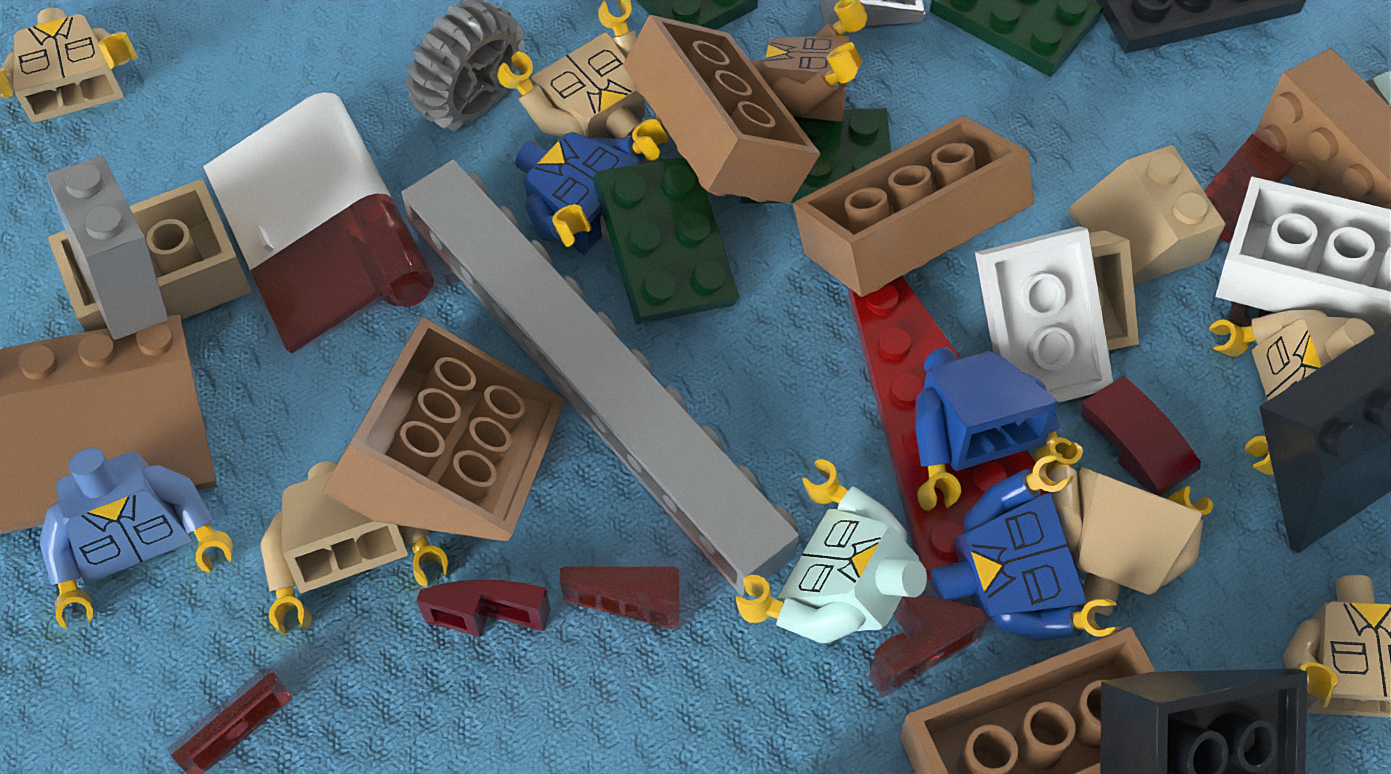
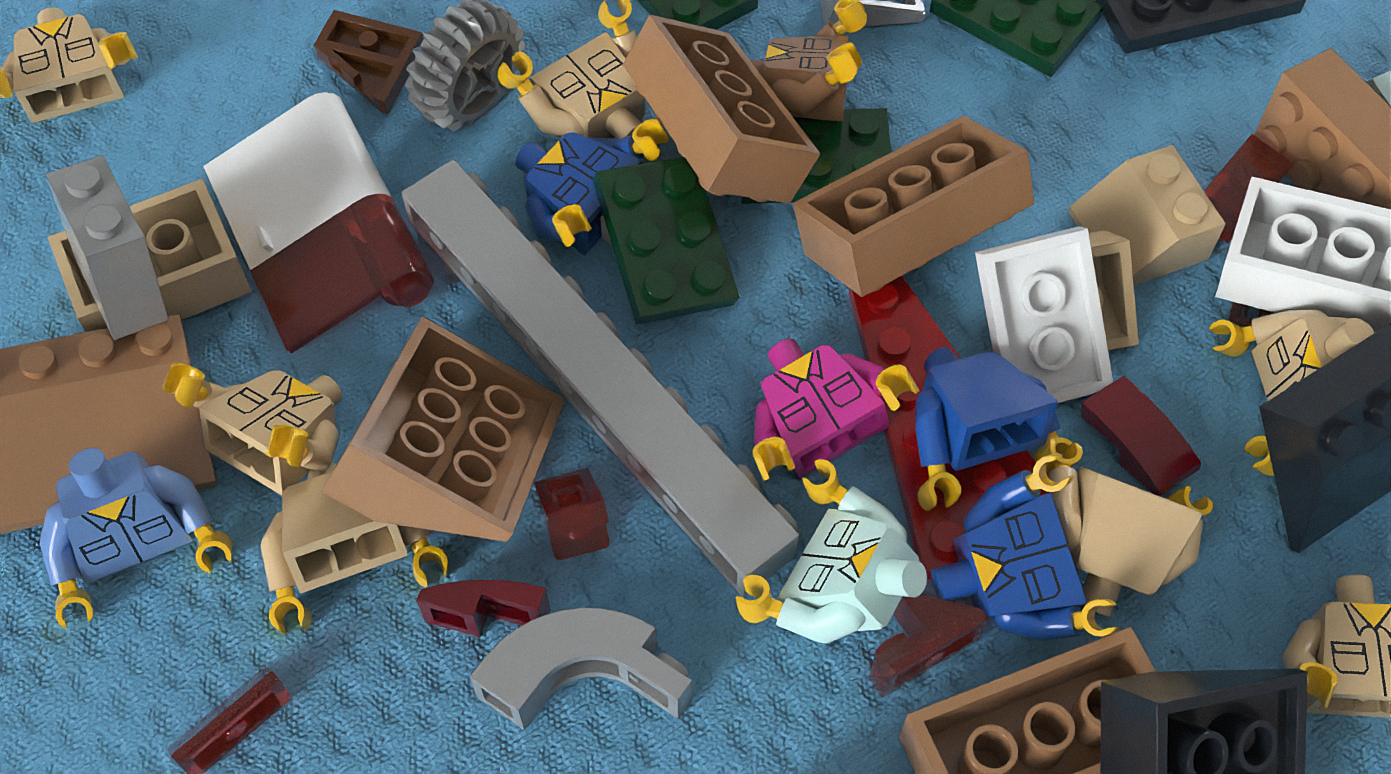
clear red slope [559,566,680,630] -> none
none -> tan torso [163,363,342,495]
none -> reddish brown wing [314,10,424,114]
none -> light grey arch [470,608,692,730]
none -> clear red slope [534,468,610,560]
none -> dark pink torso [753,338,920,480]

